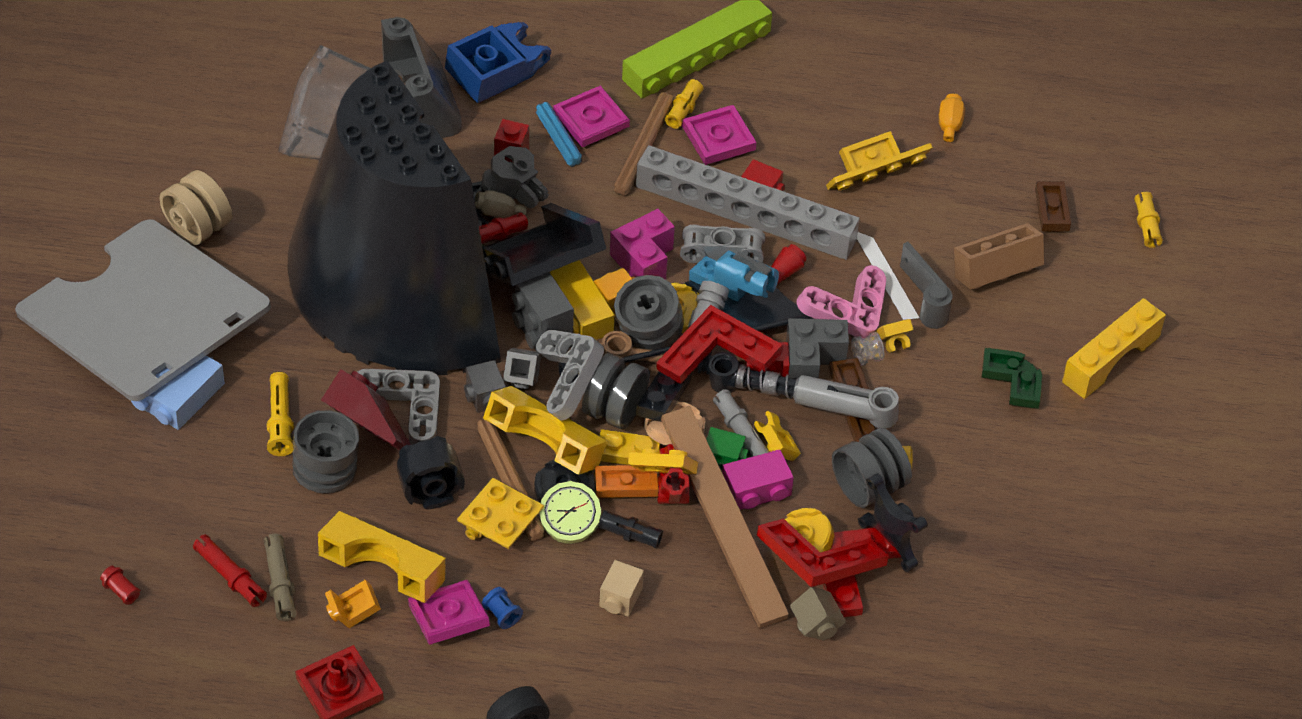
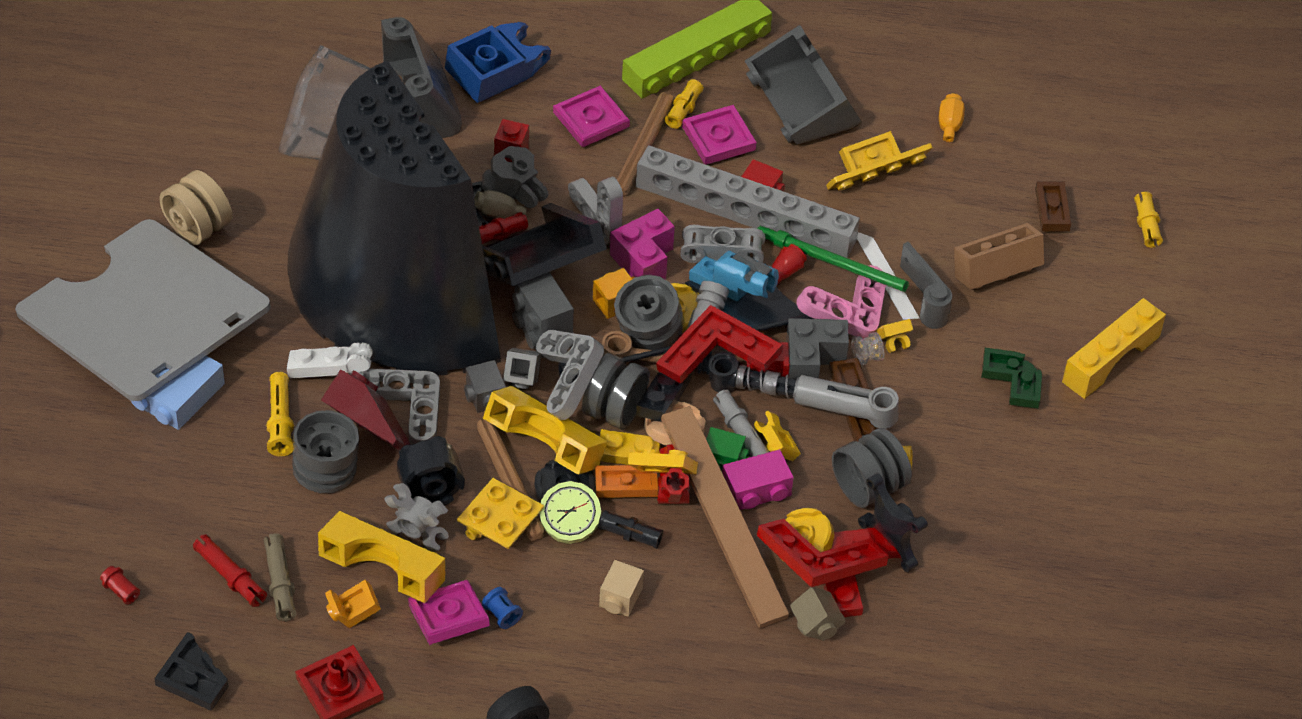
dark azure axle [536,102,582,167] -> none
yellow brick [550,260,615,340] -> none
none -> black wing [154,632,229,711]
none -> white hinge [287,342,373,378]
none -> light grey pin [384,483,449,552]
none -> light grey beam [568,176,623,244]
none -> dark grey windscreen [745,25,862,145]
none -> green bar [757,225,909,292]

